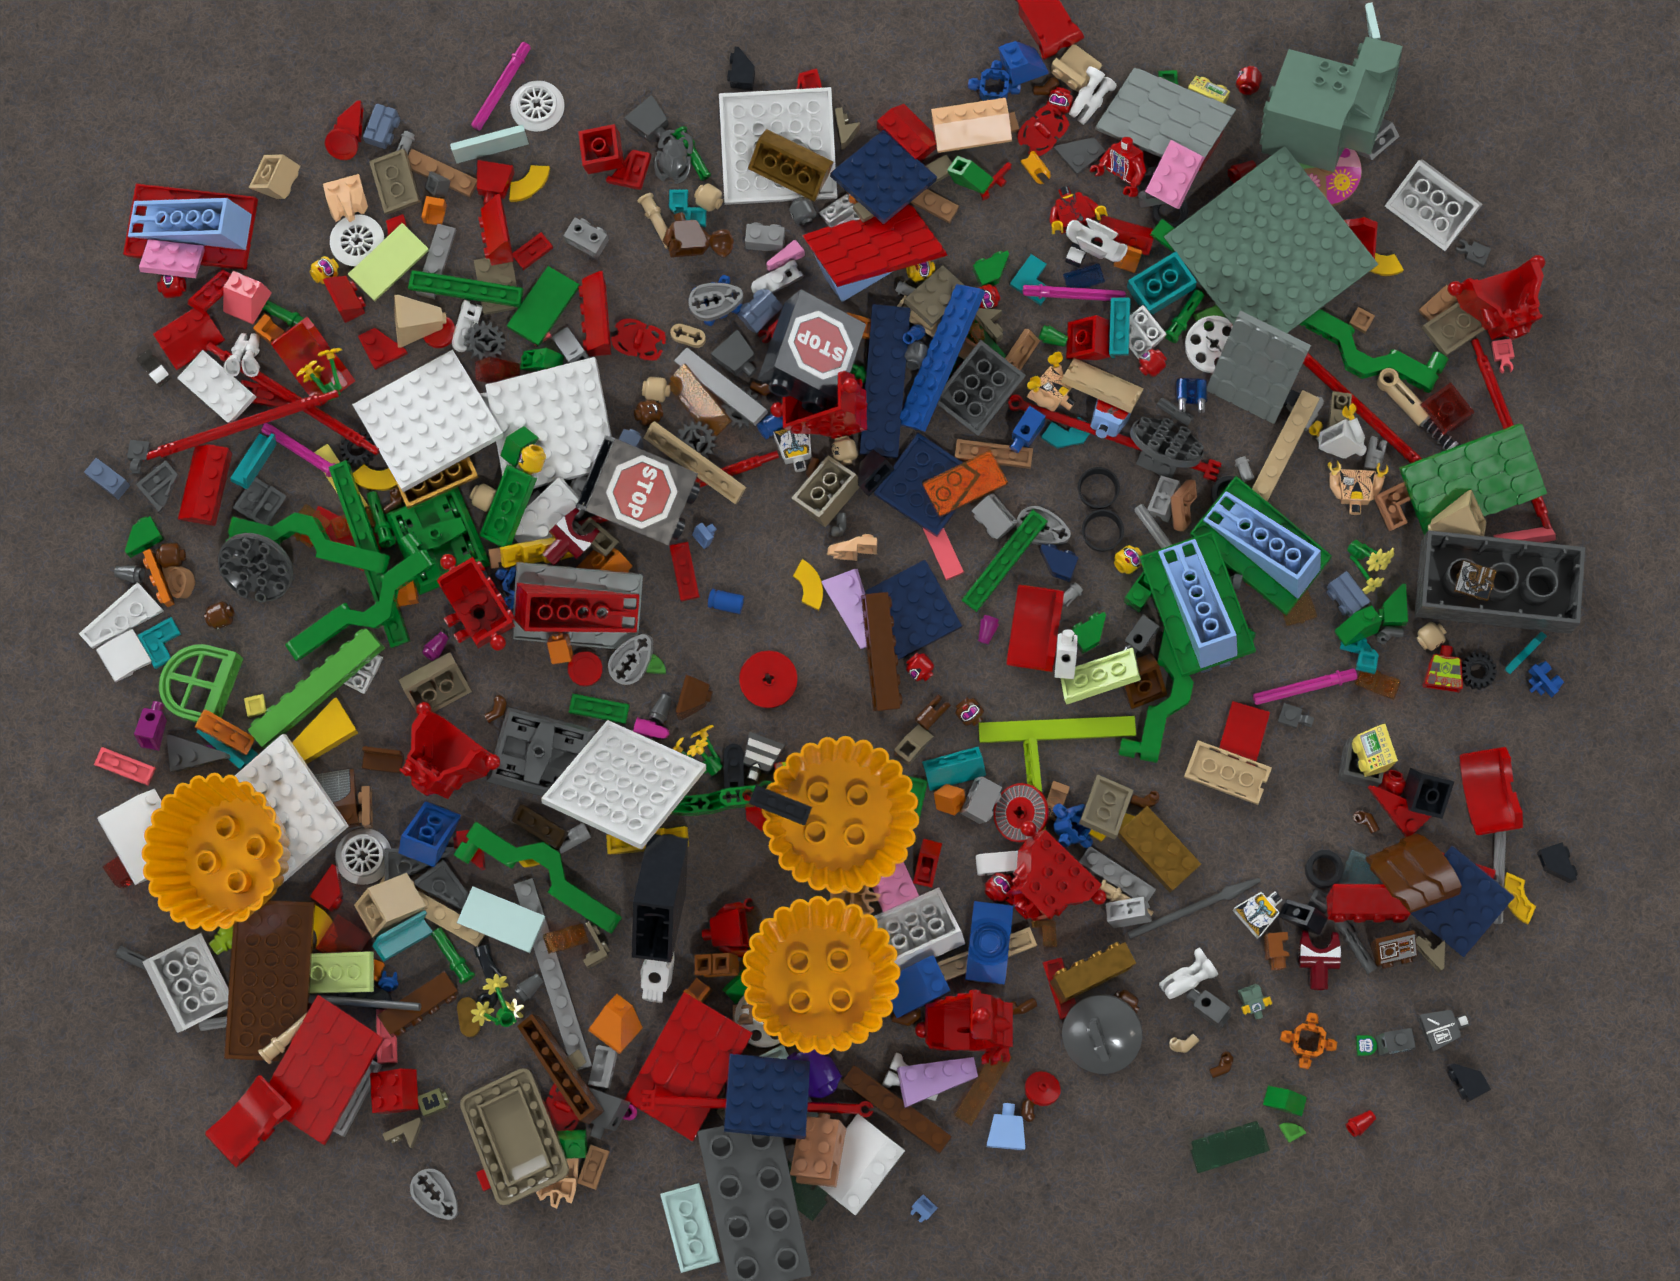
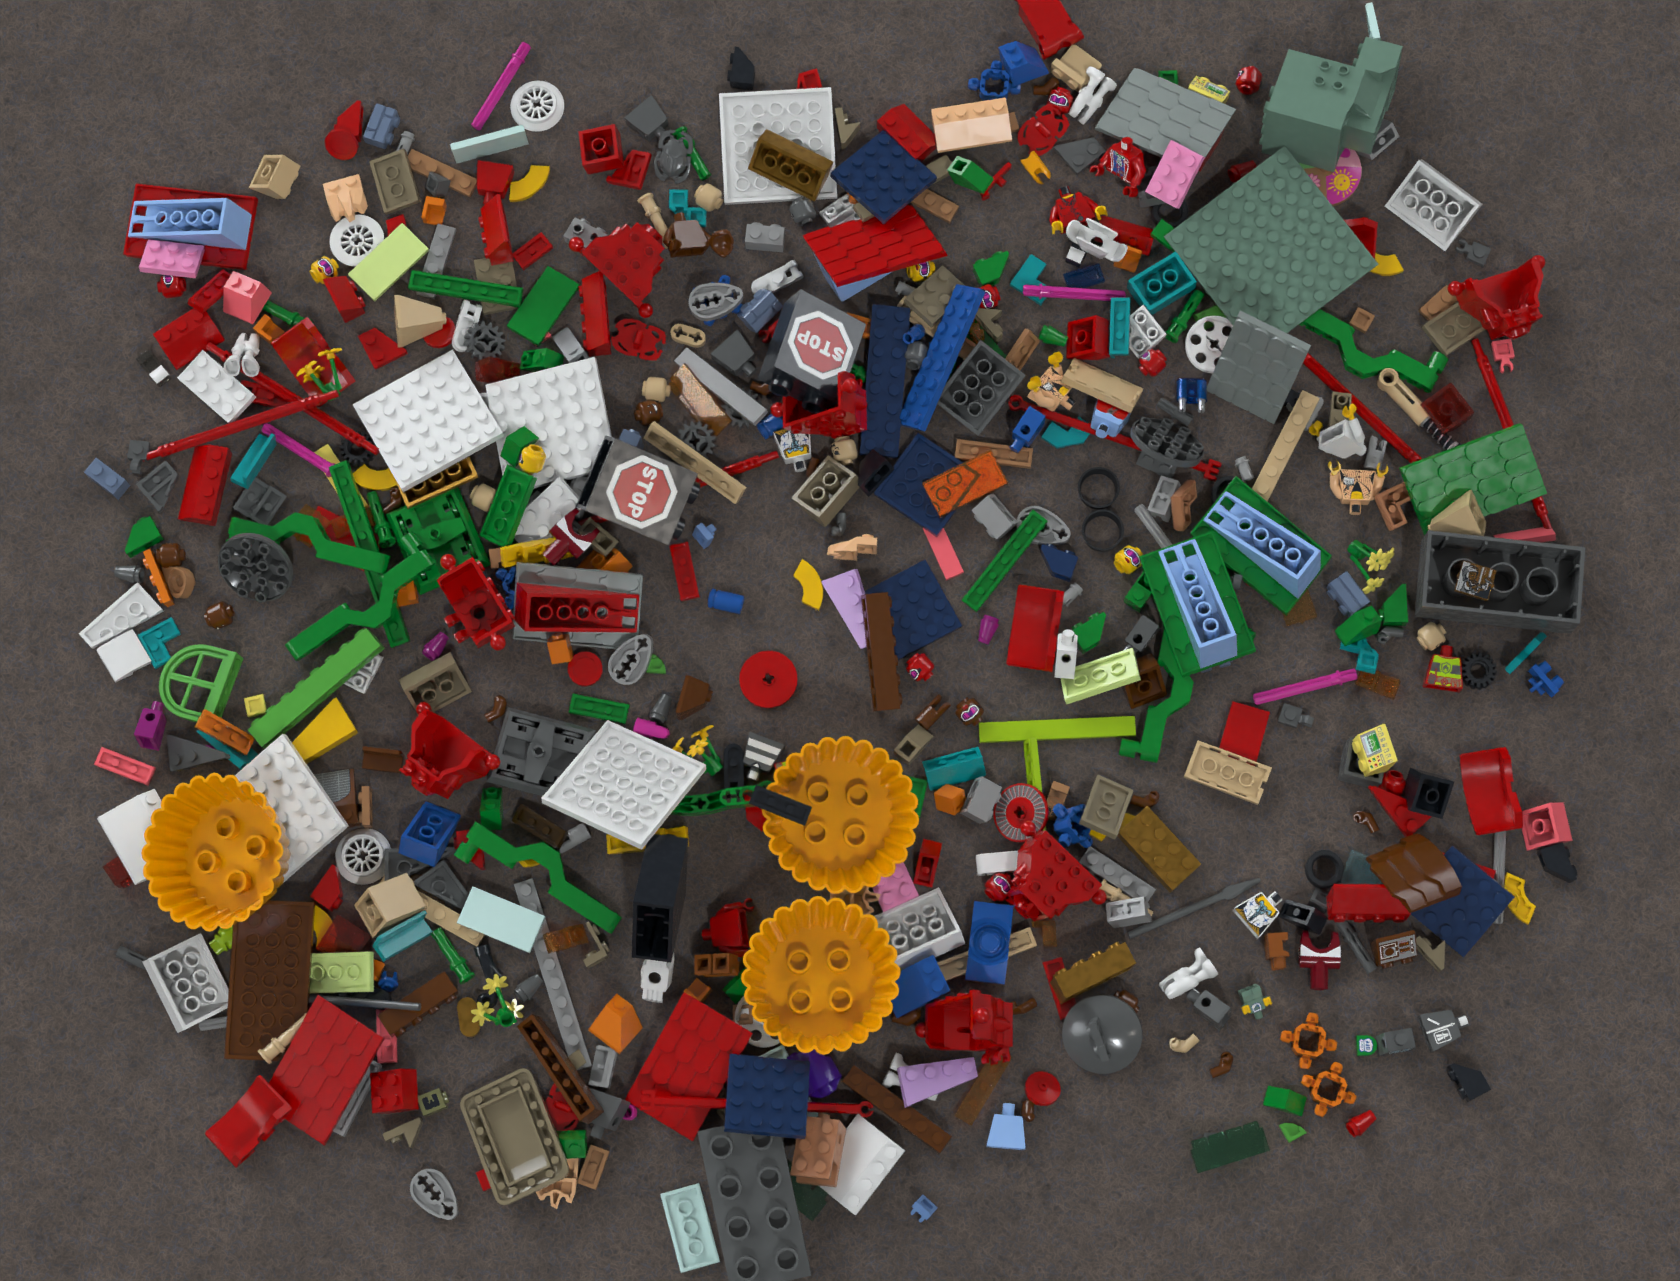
bright pink slope [766,240,805,272] -> none
none -> green slope [480,787,503,830]
none -> red piece [569,222,665,318]
none -> orange piece [1300,1062,1357,1117]
none -> coral slope [1522,802,1573,851]

